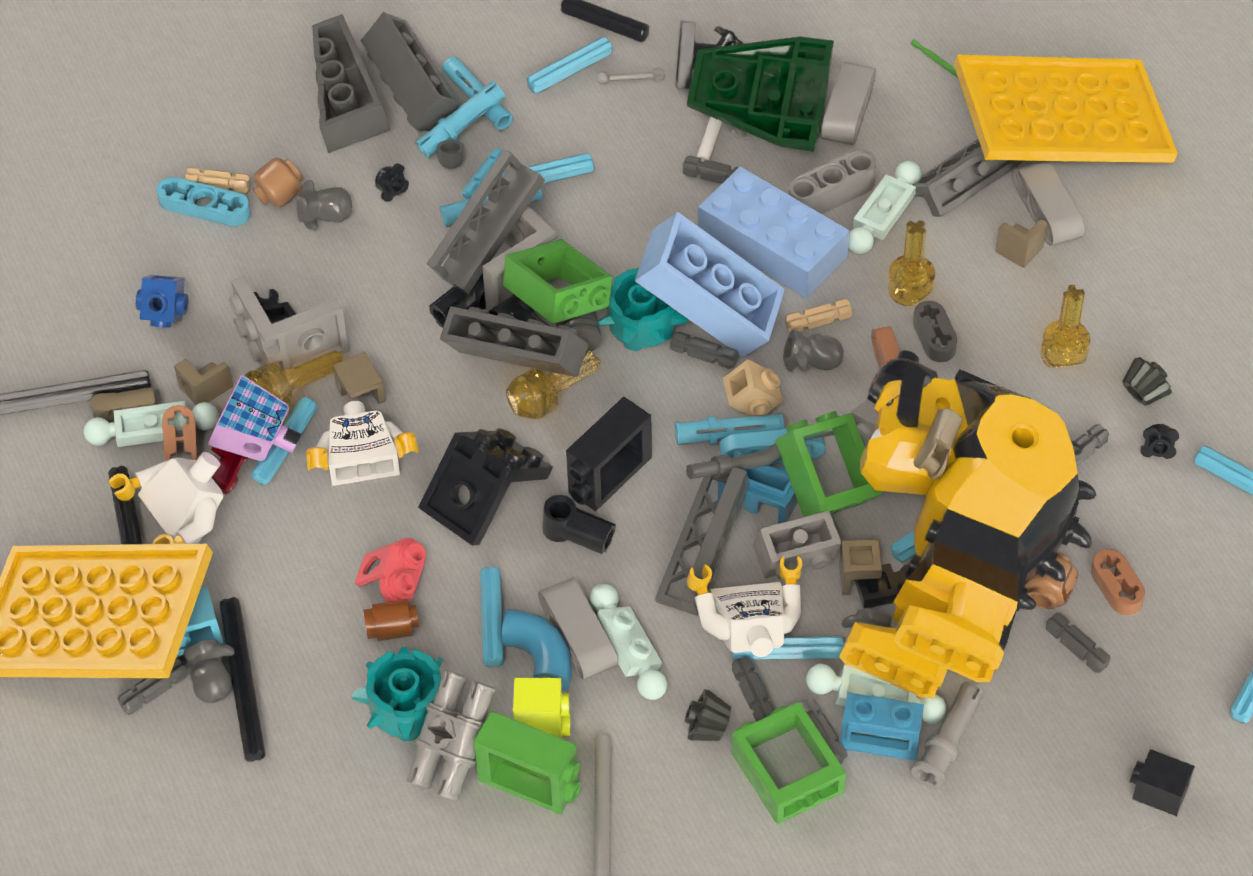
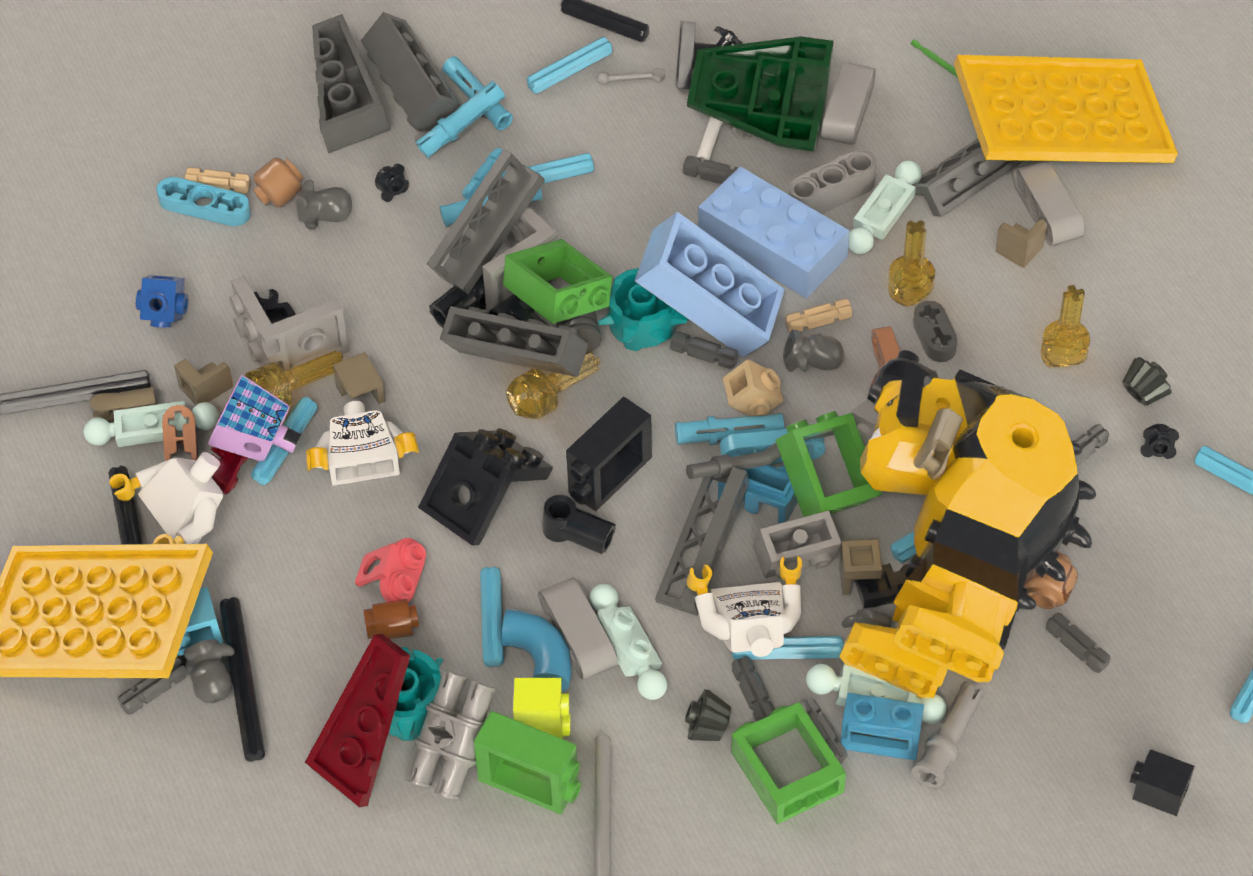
dark grey hinge [437,140,464,169] -> none
nougat beam [1091,549,1145,615] -> none
none -> dark red wing [304,634,411,807]

